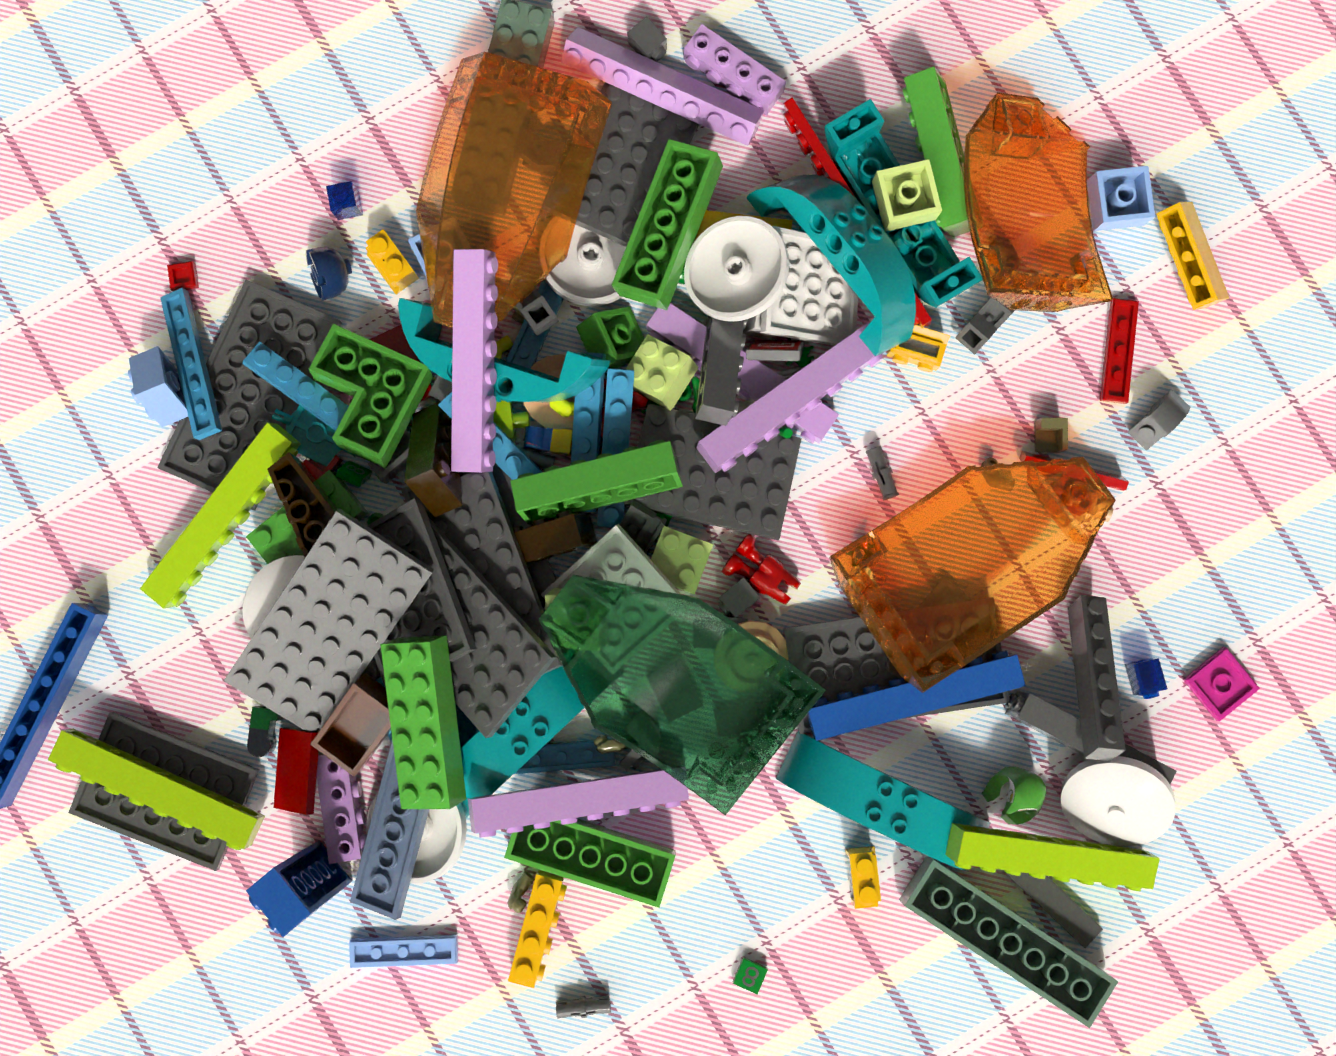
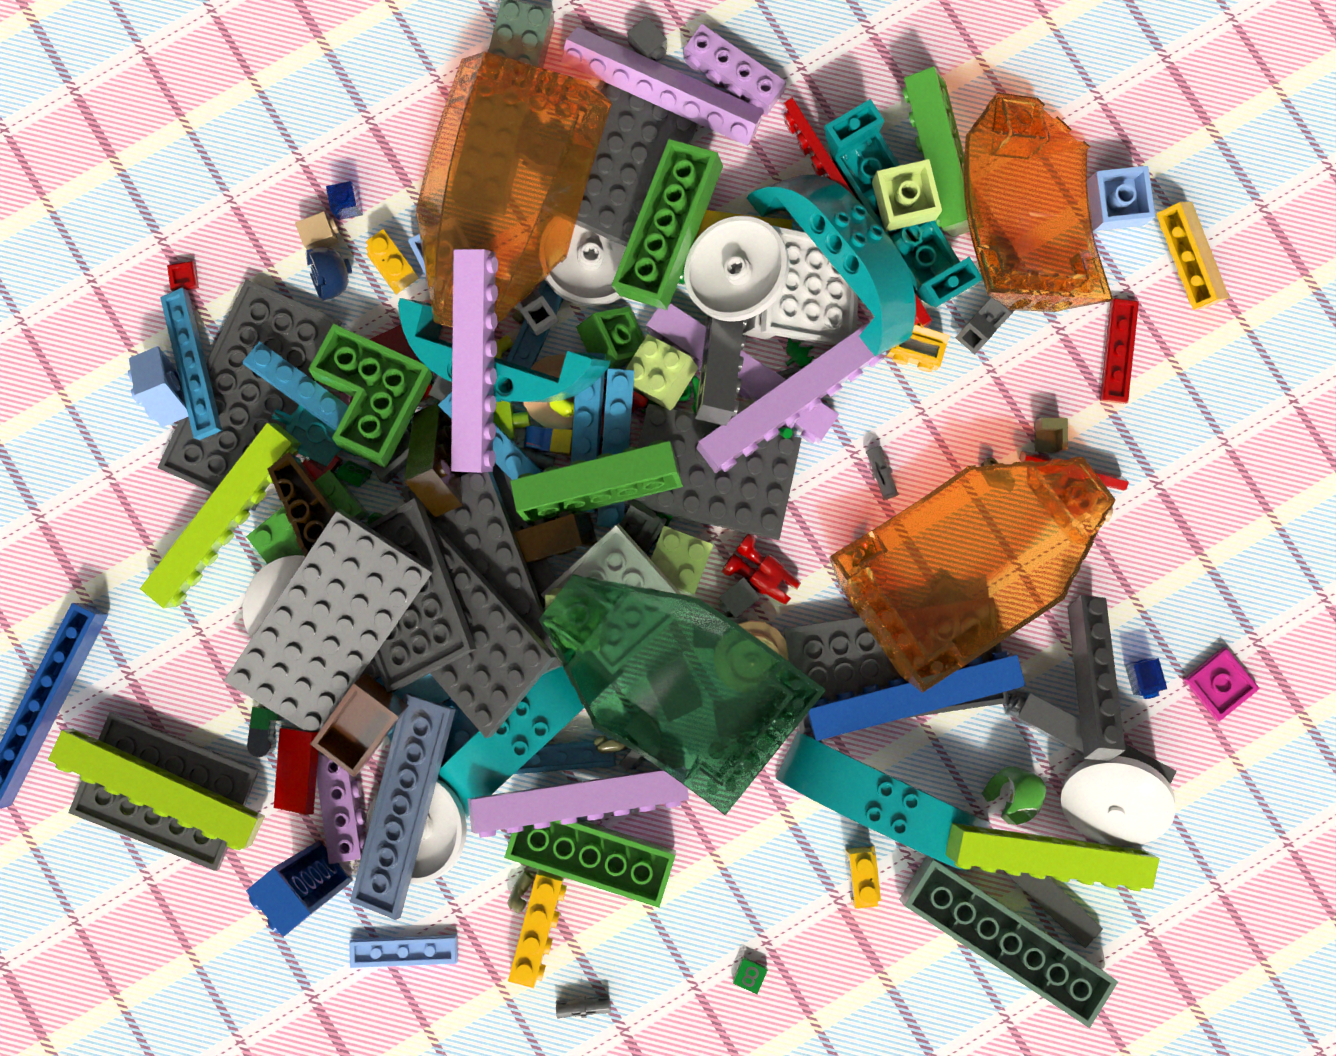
bright green brick [380,635,467,809] -> none
tile [746,339,804,361] -> none
dark grey brick [1128,389,1191,451] -> none
none -> tan brick [295,211,340,250]

